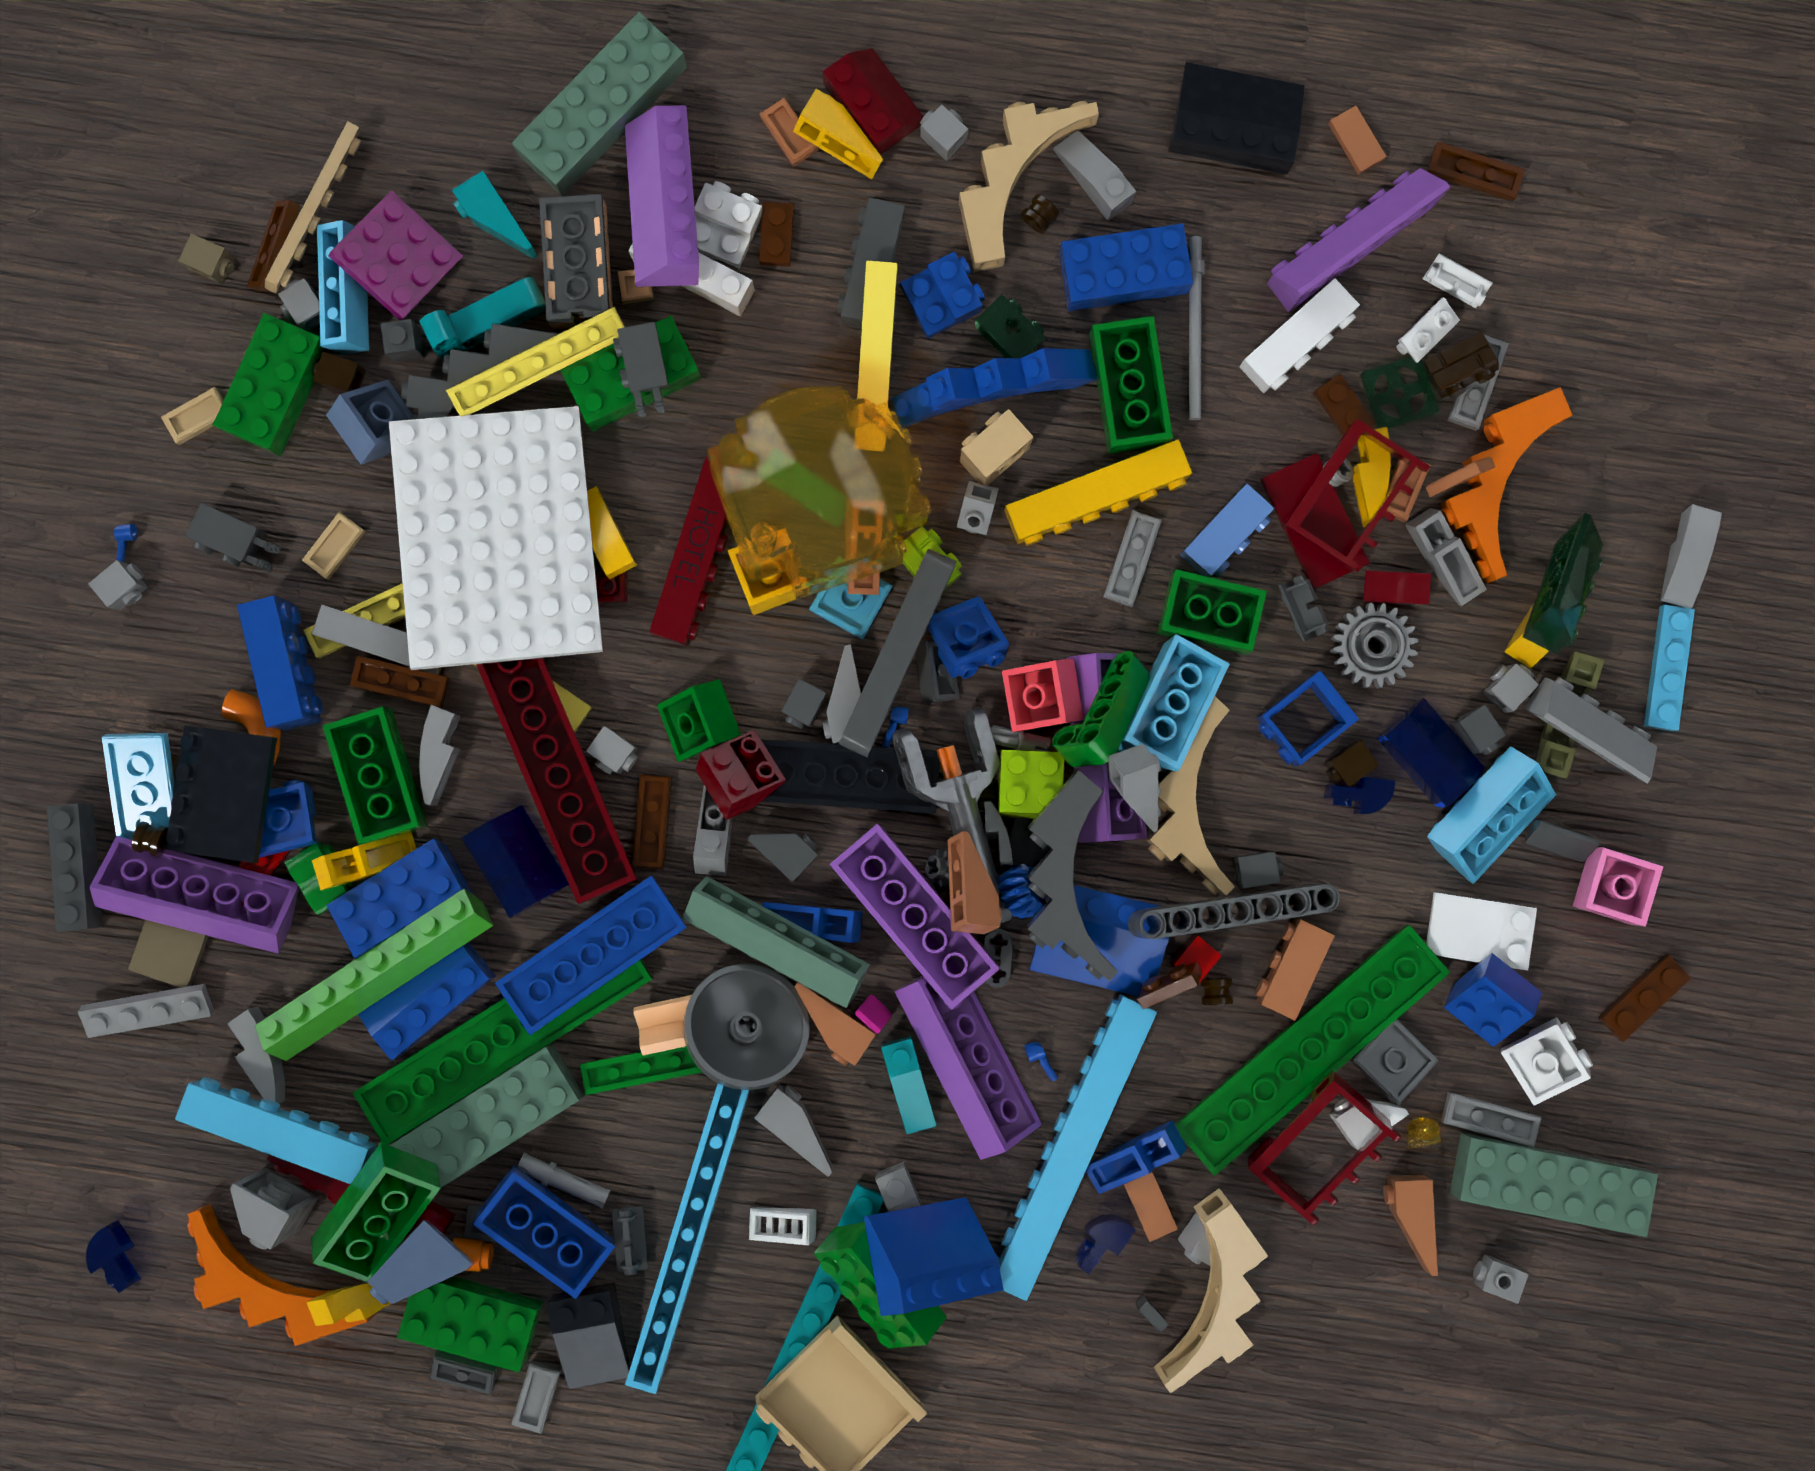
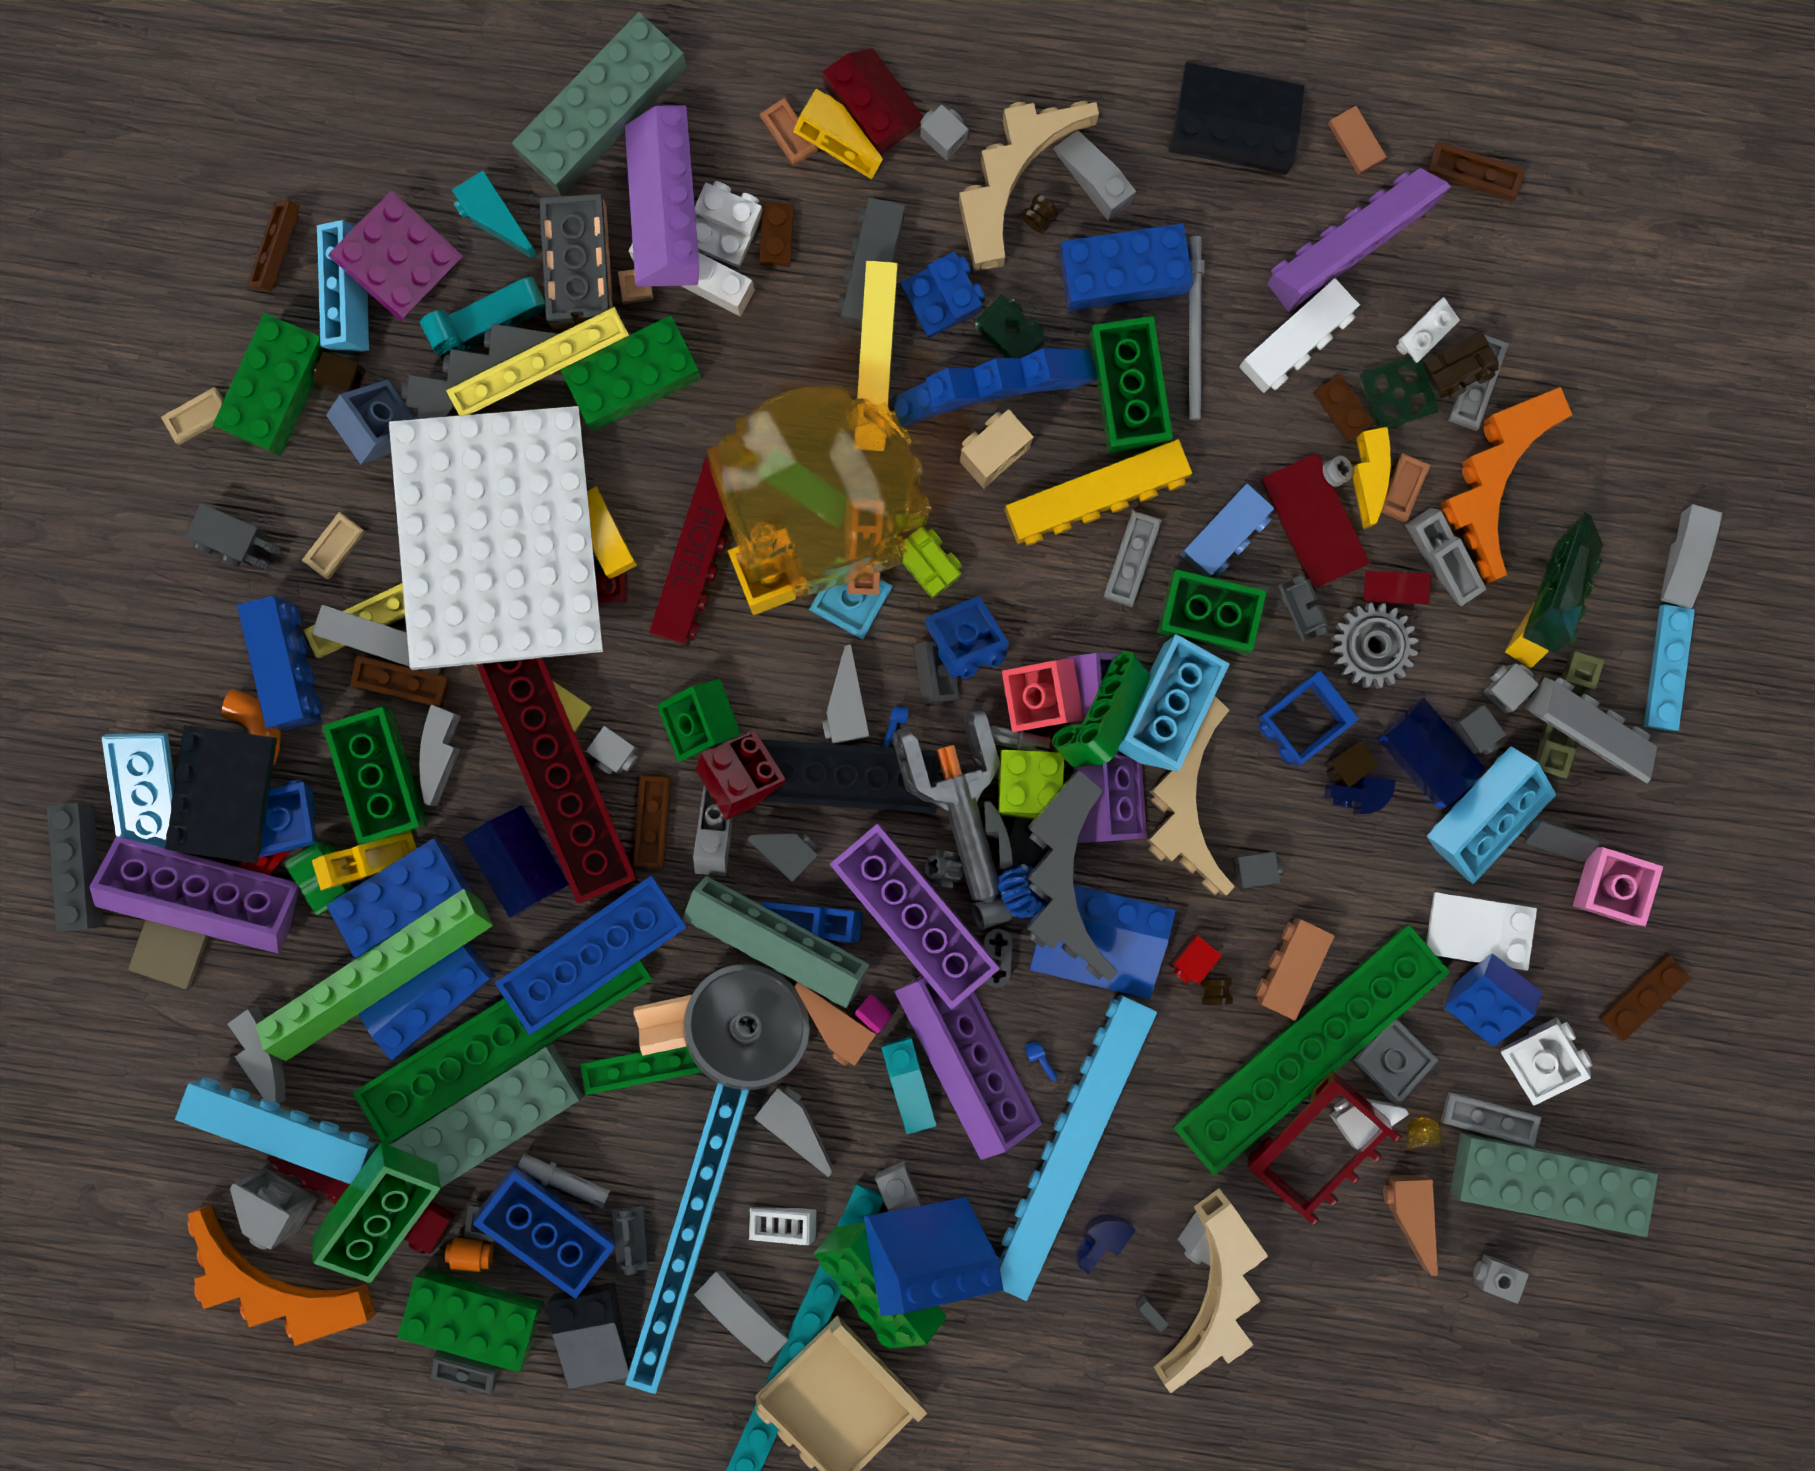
light grey plate [78,984,214,1038] -> none
clear blue brick [86,1220,141,1293] -> none
light grey brick [88,560,148,611] -> none
blue hand [113,524,137,562] -> none
dark brown wheel [131,821,168,858] -> none
dark tan brick [178,234,235,284] -> none
tan plate [265,121,361,294] -> none
light grey brick [278,278,320,332] -> none
yellow slope [306,1283,391,1326] -> none
sand blue slope [368,1220,475,1305] -> none
dark grey brick [381,319,424,363] -> none
light grey tile [511,1361,561,1434] -> none
dark grey hinge [613,322,669,418] -> none
dark grey brick [781,679,827,729] -> none
dark grey beam [839,549,957,757] -> none
nougat slope [948,831,1002,934] -> none
light grey brick [957,481,999,535] -> none
blue slope [1086,1121,1187,1194] -> none
light grey slope [1109,744,1161,832] -> none
nougat tile [1123,1171,1178,1242] -> none
dark grey beam [1128,884,1340,939] -> none
reddish brown plate [1137,962,1203,1009] -> none
dark red hinge [1283,419,1430,572] -> none
white hinge [1423,253,1493,308] -> none
nougat tile [1426,457,1495,497] -> none
none -> light grey slope [694,1271,790,1363]

